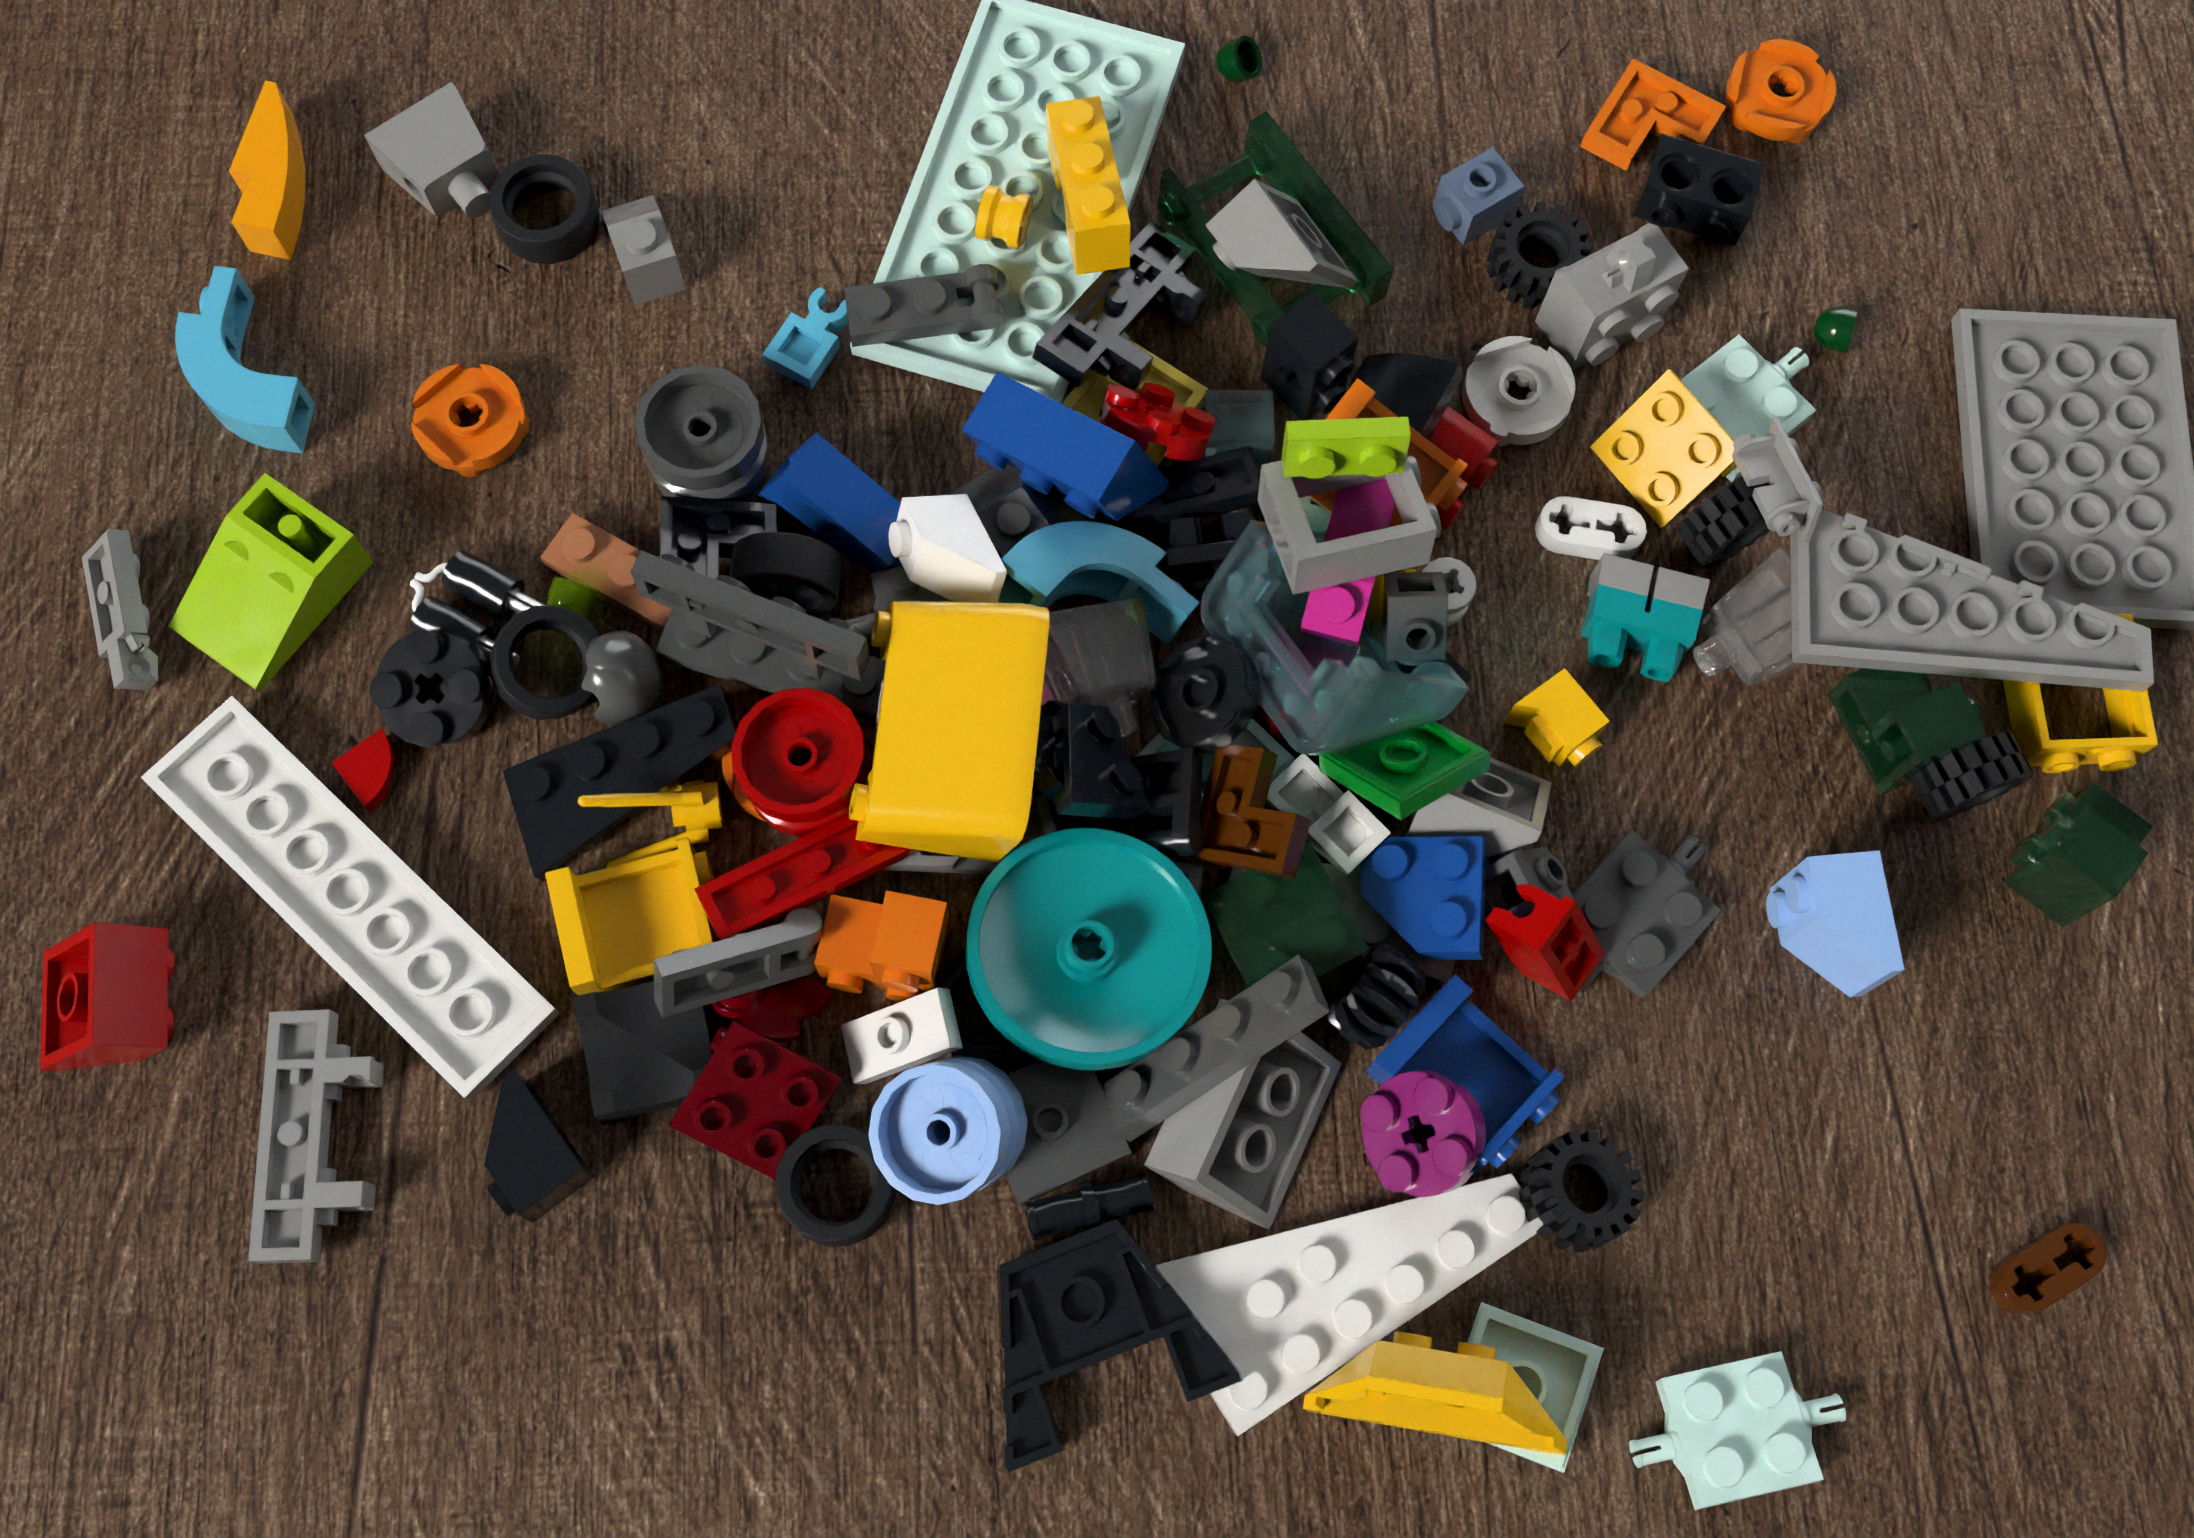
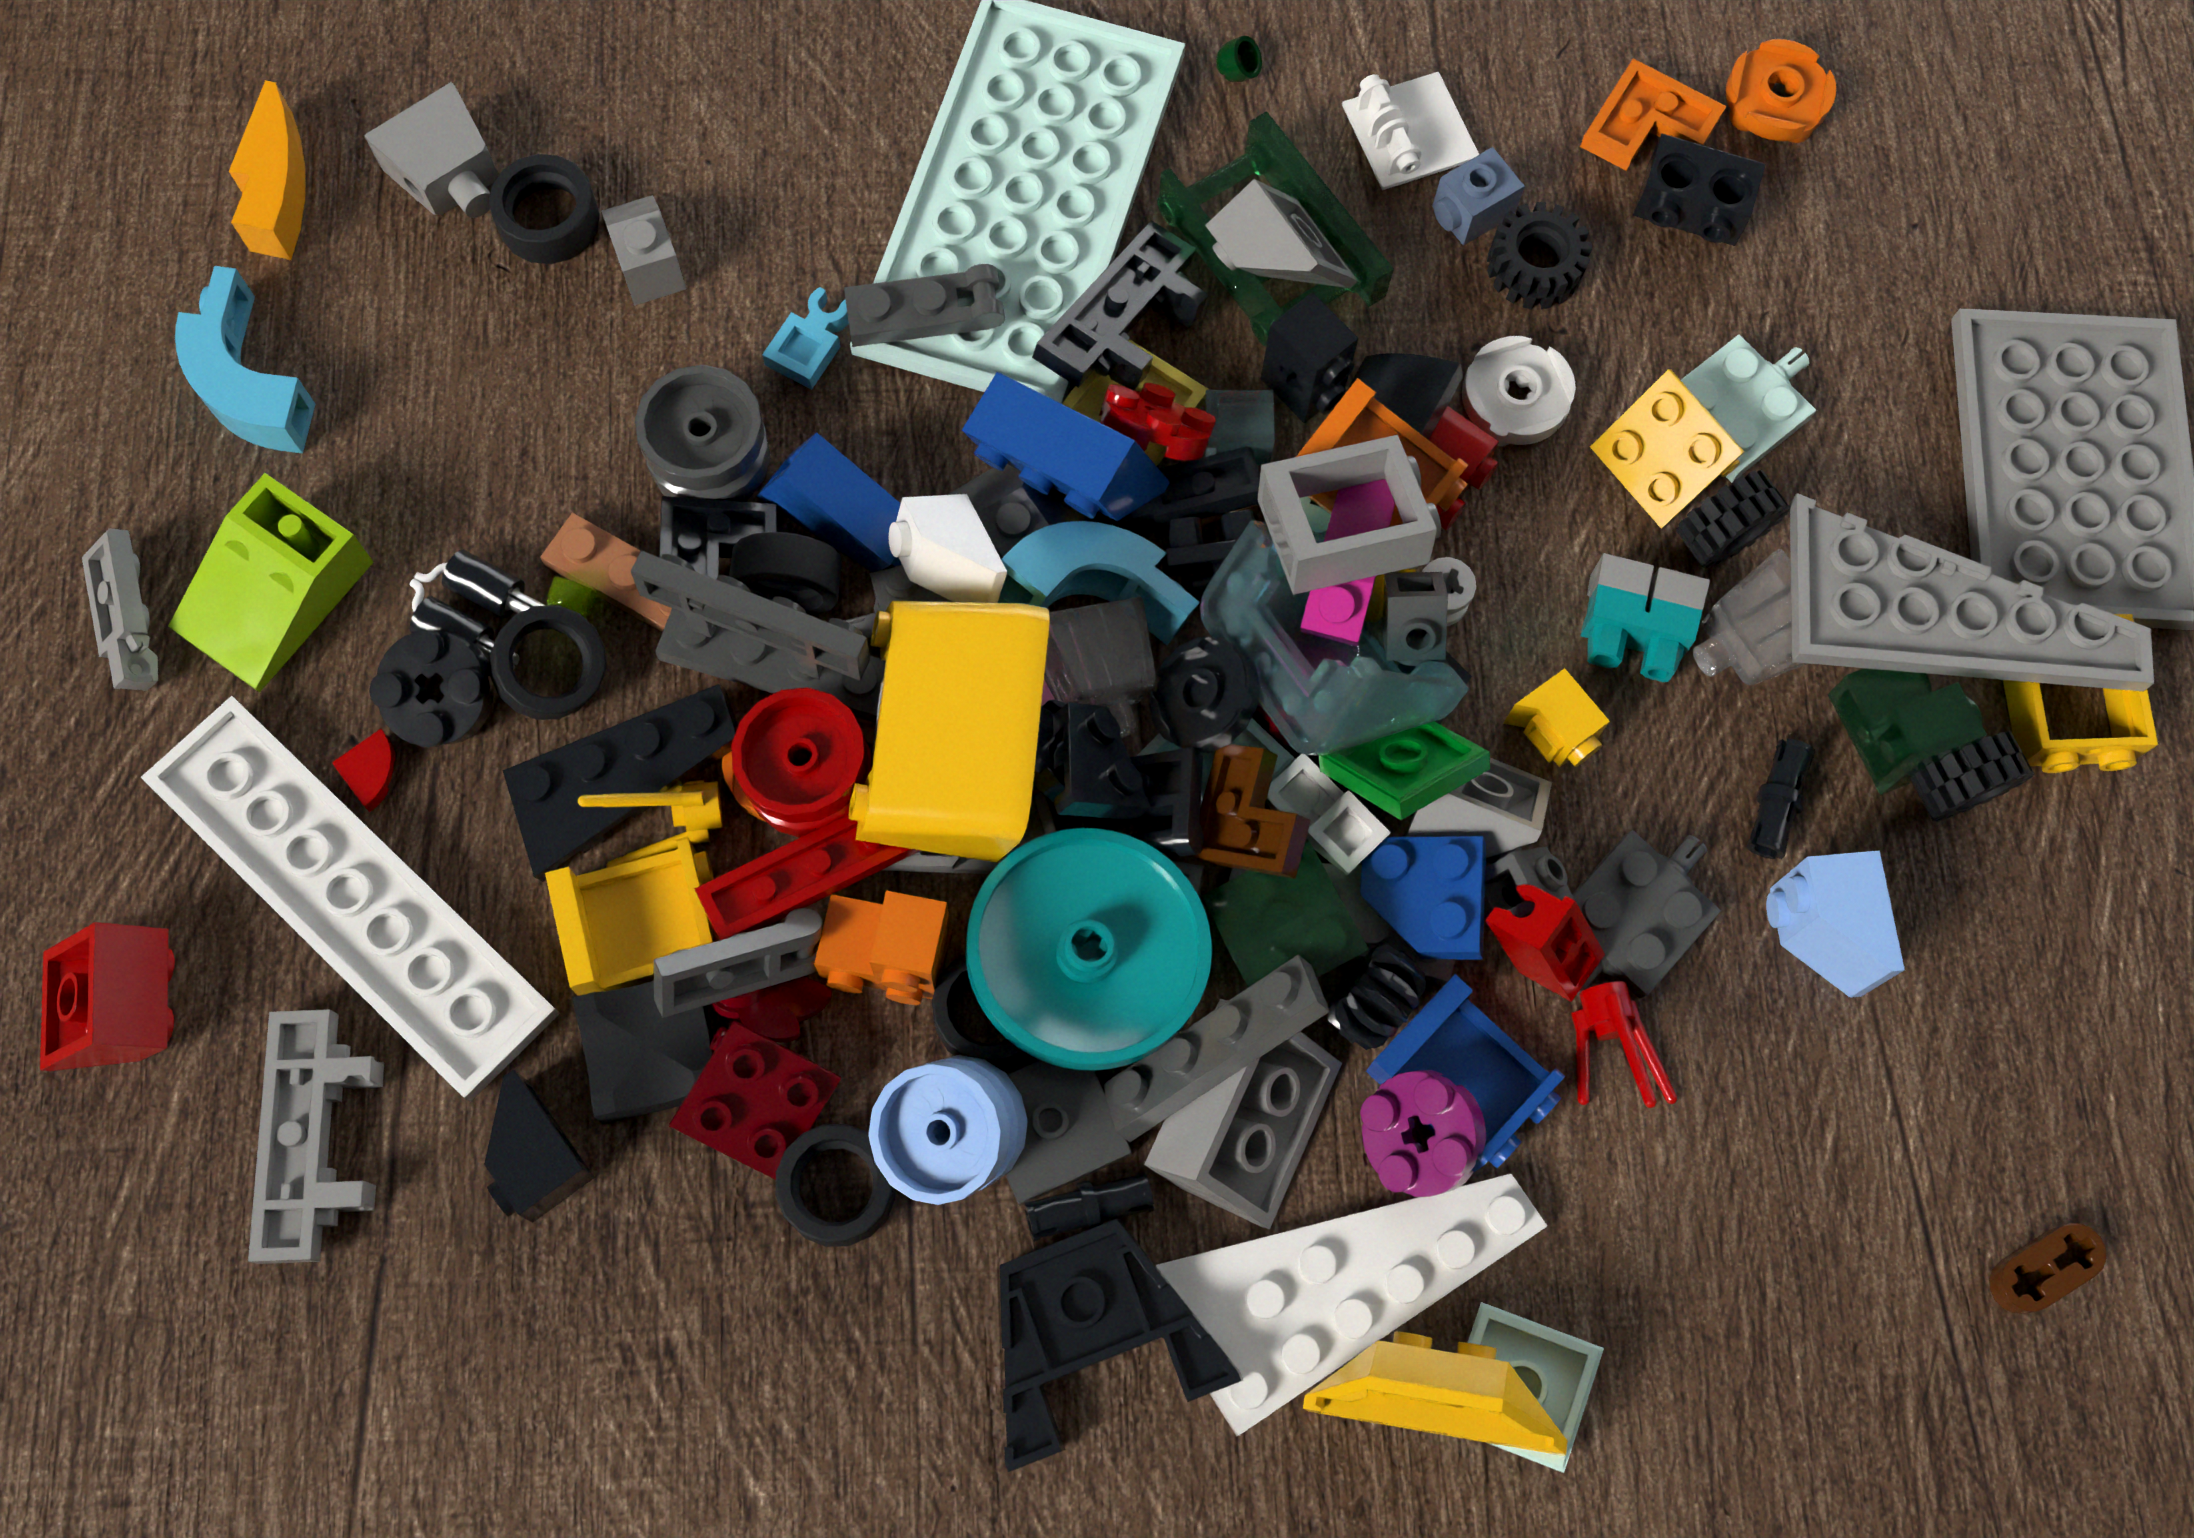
orange plate [411,364,530,478] -> none
dark grey hair [581,631,665,726] -> none
white plate [841,988,963,1084] -> none
yellow wheel [975,184,1033,250] -> none
yellow arch [1046,96,1131,275] -> none
lime plate [1281,417,1411,479] -> none
black tyre [1519,1130,1644,1252] -> none
light grey hinge [1535,223,1689,371] -> none
white beam [1535,496,1647,560] -> none
light aqua plate [1629,1351,1846,1510] -> none
light grey hinge [1732,417,1824,542] -> none
dark green hinge [1814,307,1858,353] -> none
clear green brick [2004,782,2153,927] -> none
none -> white hinge [1342,71,1479,190]
none -> red plant [1571,981,1677,1108]
none -> black pin [1747,739,1815,859]

